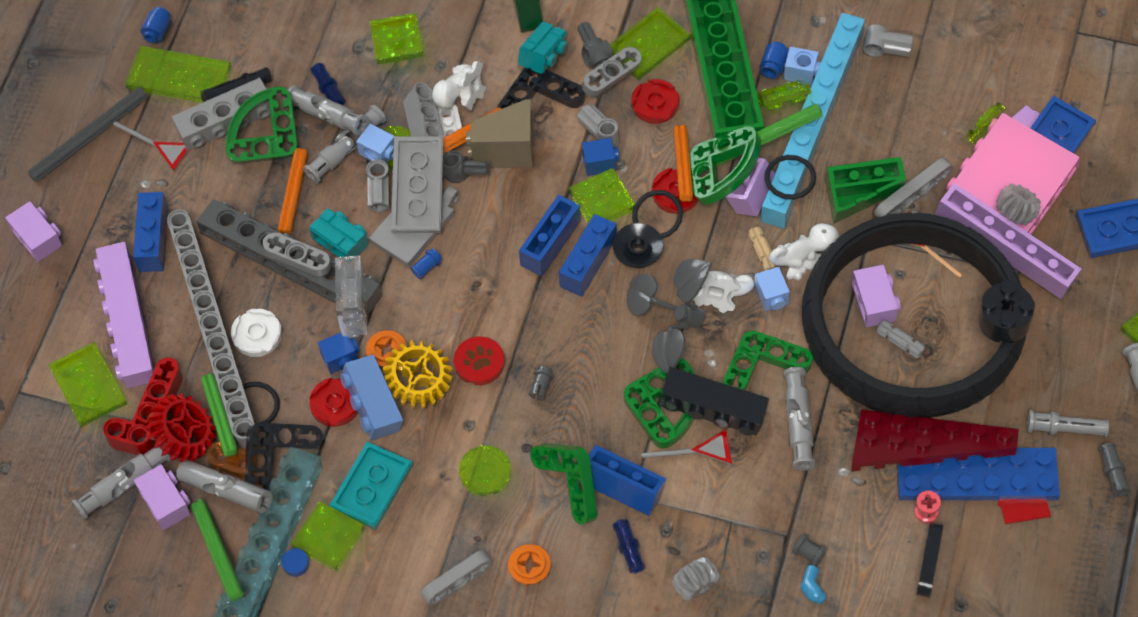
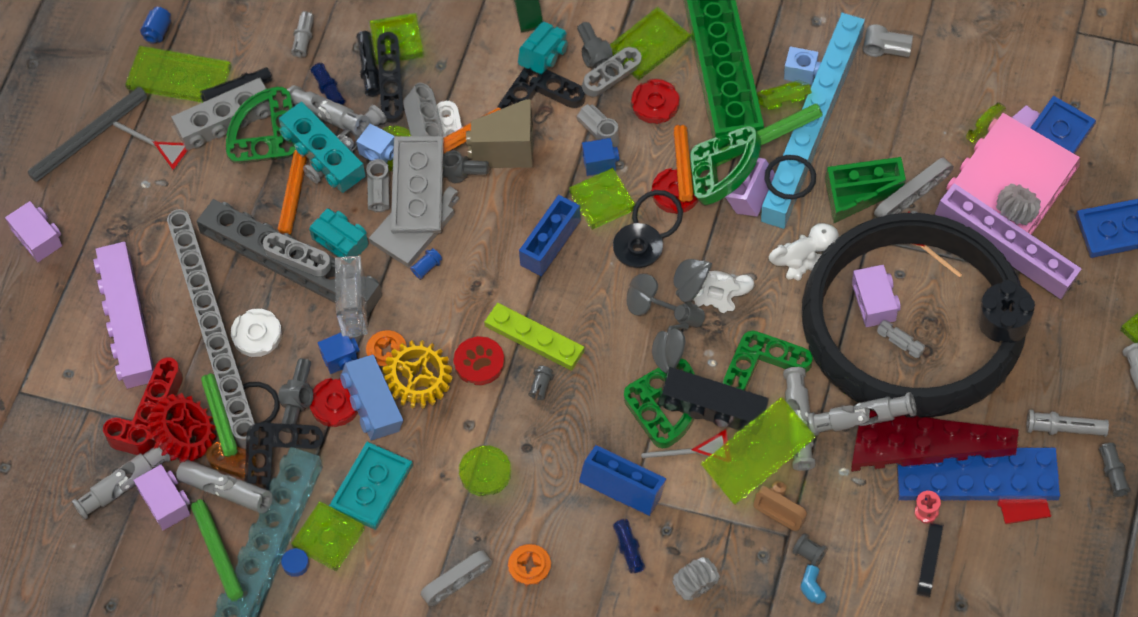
clear neon green tile [48,342,127,427] -> none
blue brick [133,192,168,272] -> none
white animal [432,61,487,111] -> none
green beam [530,443,597,525] -> none
blue brick [559,214,617,297] -> none
tan axle [749,226,778,271] -> none
light blue brick [754,267,790,311] -> none
blue brick [760,42,789,79] -> none
none -> dark grey axle [278,358,313,433]
none -> teal brick [279,101,366,193]
none -> light grey axle [291,11,314,58]
none -> black pin [356,31,380,97]
none -> black beam [377,32,404,123]
none -> lime plate [484,302,585,371]
none -> clear neon green tile [701,397,816,505]
none -> medium nougat piece [753,481,807,531]
none -> light grey piece [808,392,916,436]

